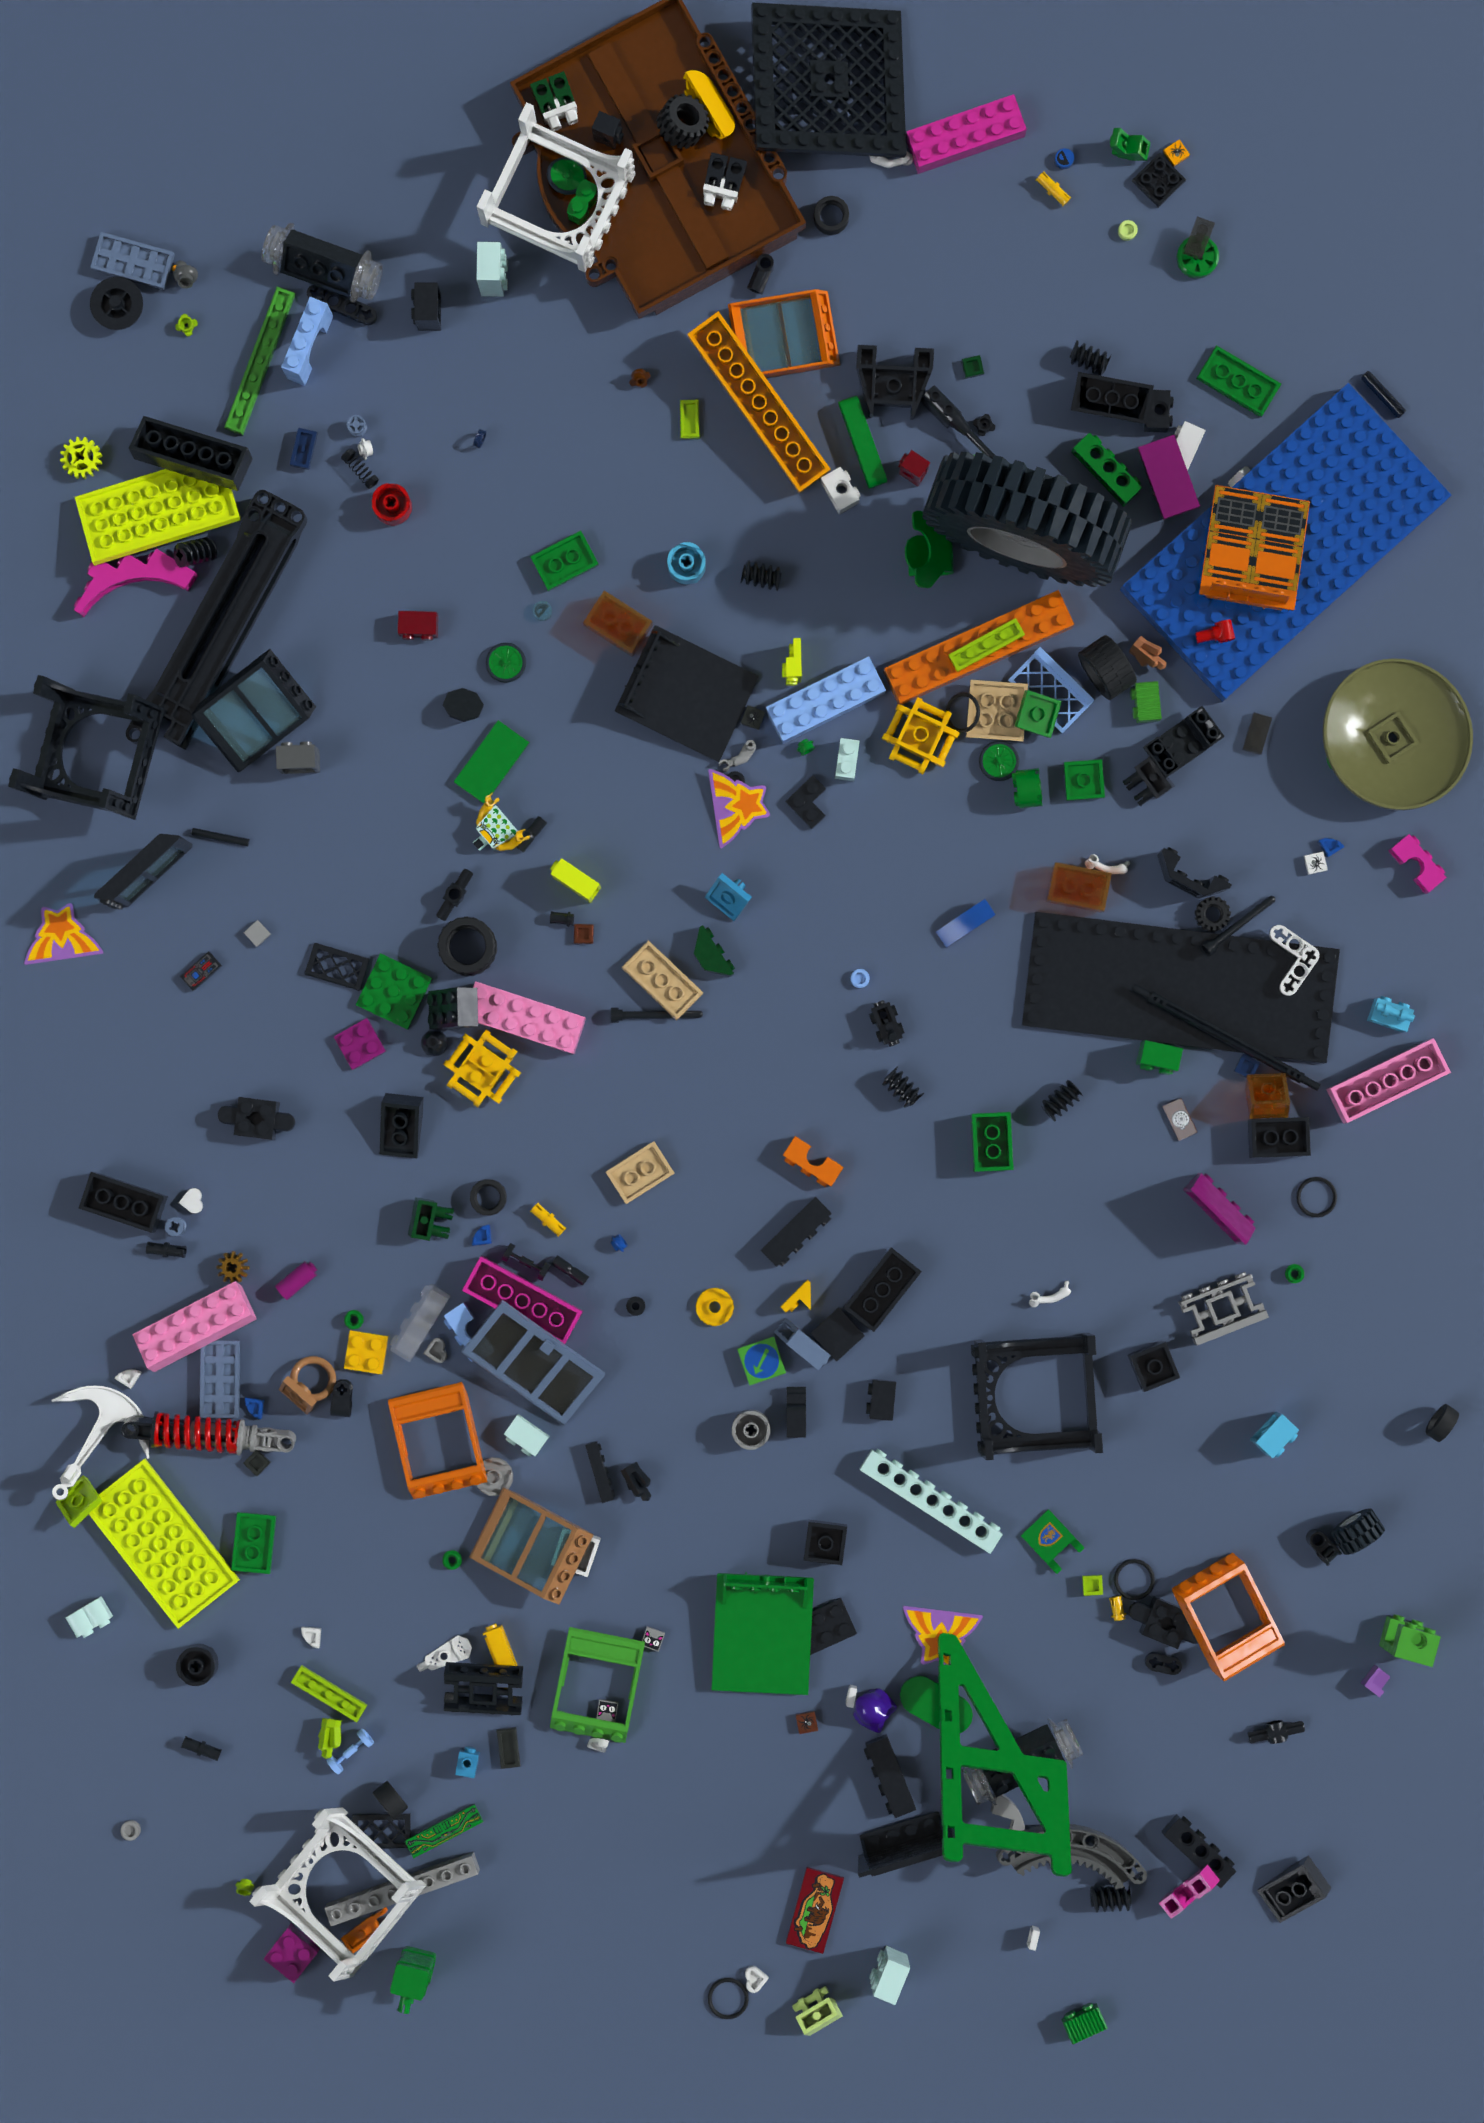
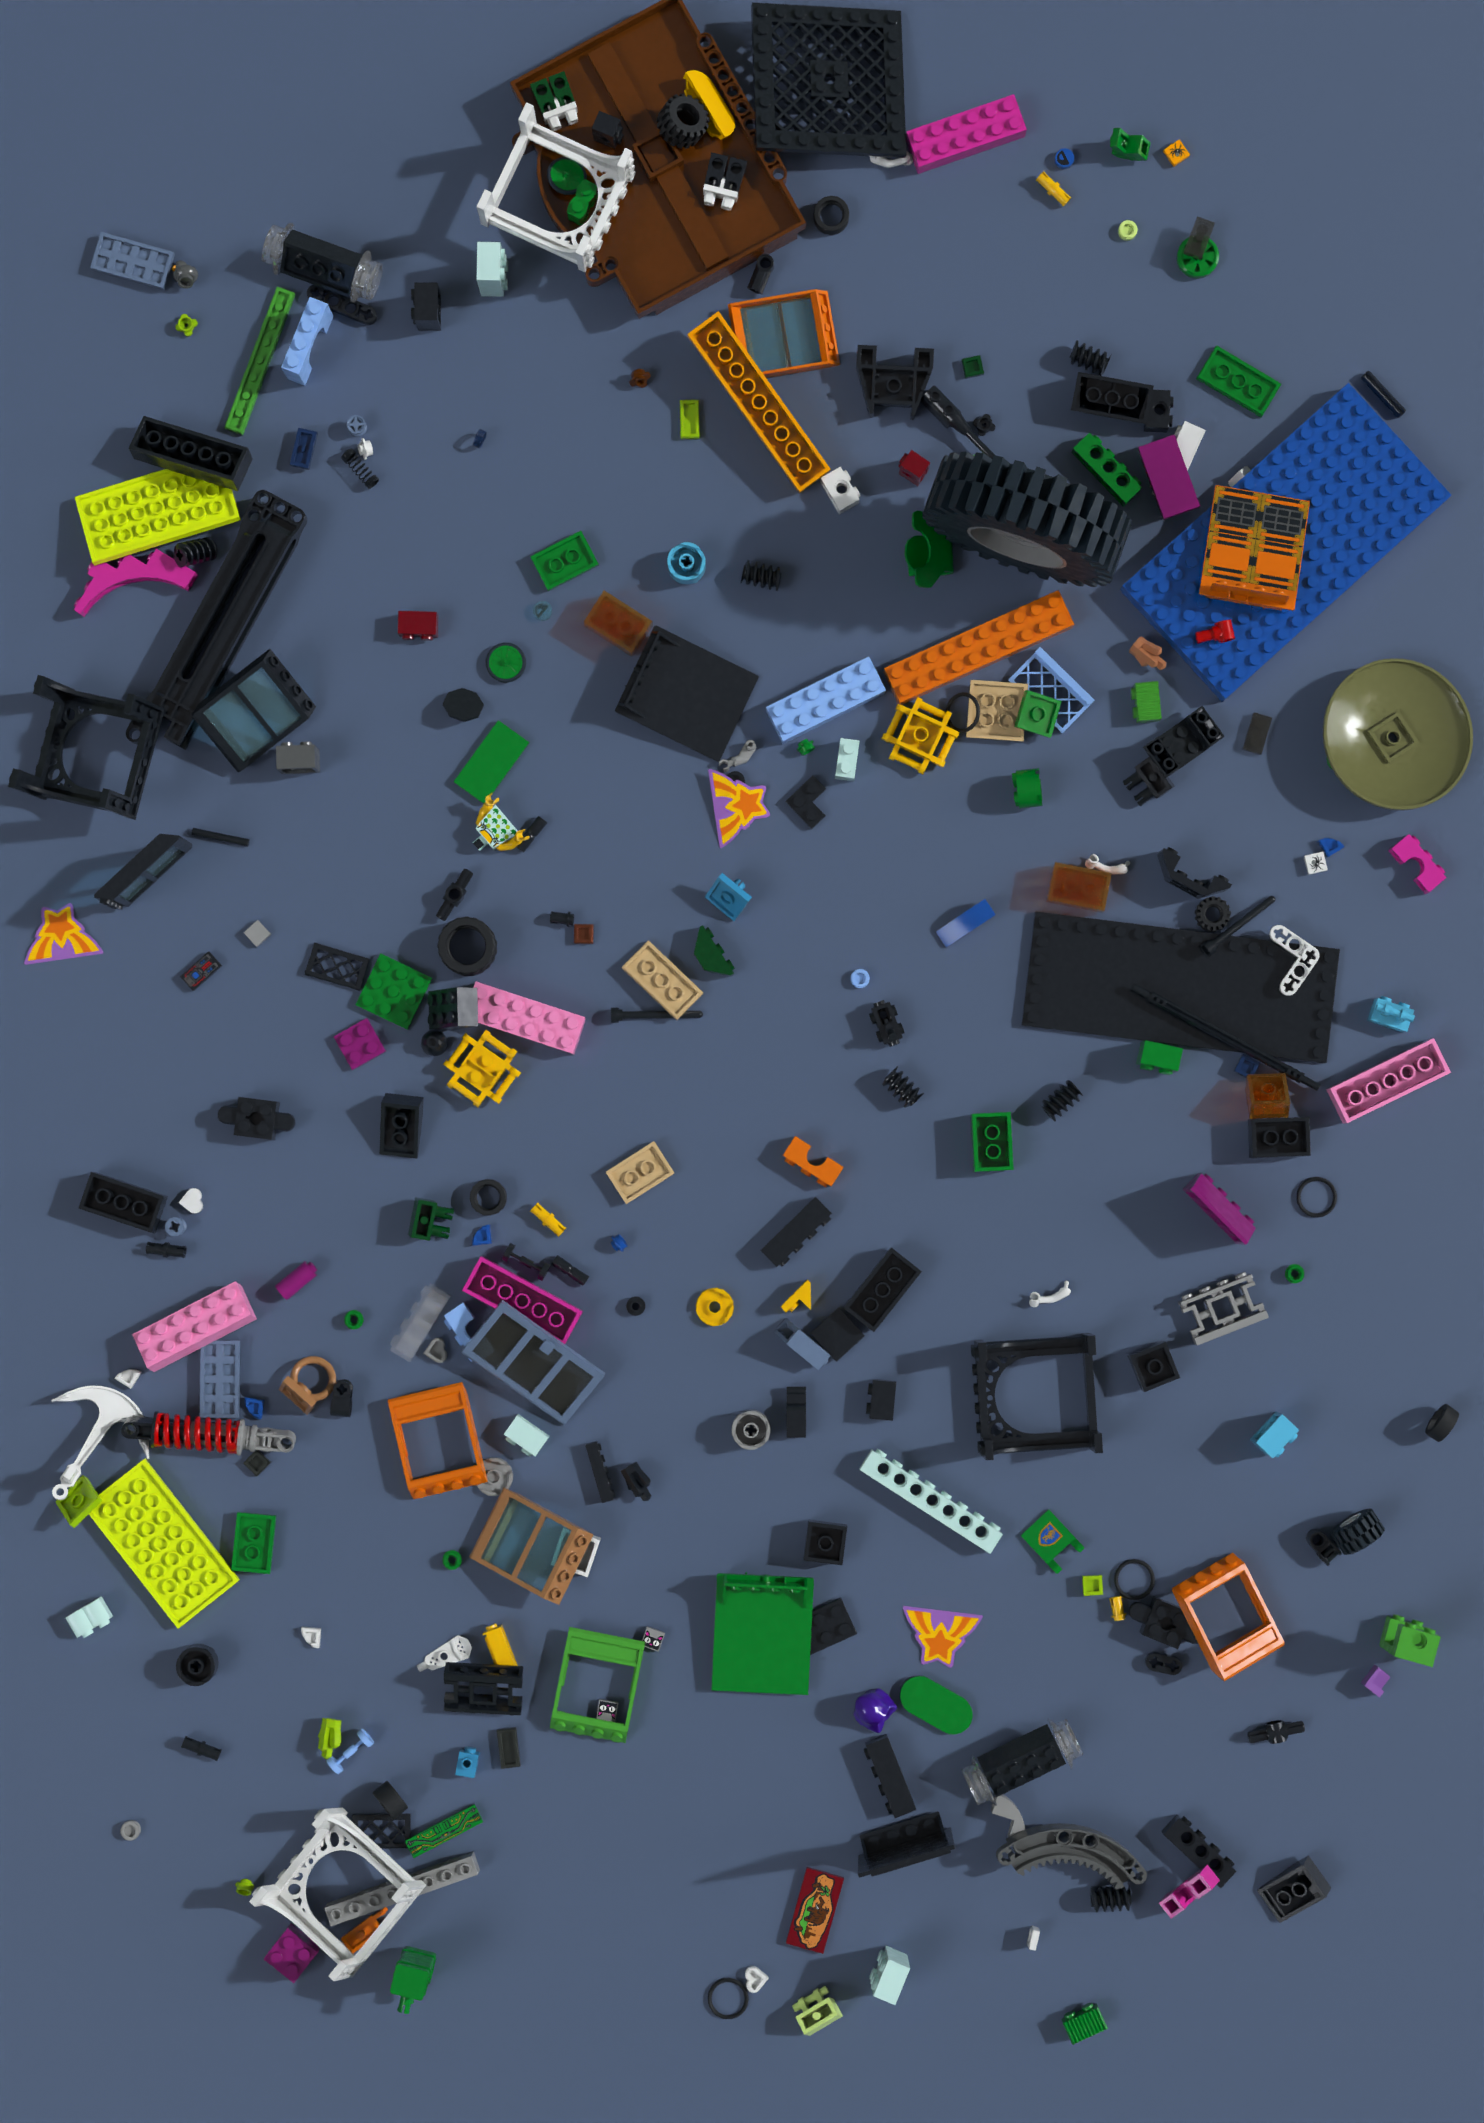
neon yellow gear [60,437,103,479] -> none
black wheel [90,277,143,330] -> none
pearl gold gear [216,1251,250,1283] -> none
lime plate [291,1665,368,1722] -> none
yellow plate [344,1330,389,1375] -> none
red brick [372,483,412,526] -> none
neon yellow brick [550,858,601,903] -> none
white tile [587,1738,609,1753] -> none
piece [737,1337,786,1385] -> none
pearl dark grey tile [741,705,765,730] -> none
neon yellow plate [782,638,802,686] -> none
copper tile [796,1711,818,1734] -> none
green beam [838,395,887,489] -> none
white tile [846,1685,857,1708] -> none
green piece [938,1633,1072,1877] -> none
lime plate [948,618,1025,672] -> none
green wheel [979,741,1019,781] -> none
green plate [1063,759,1105,801] -> none
black tyre [1078,635,1137,700] -> none
black tile [1132,153,1186,208] -> none
slope [1162,1098,1198,1141] -> none

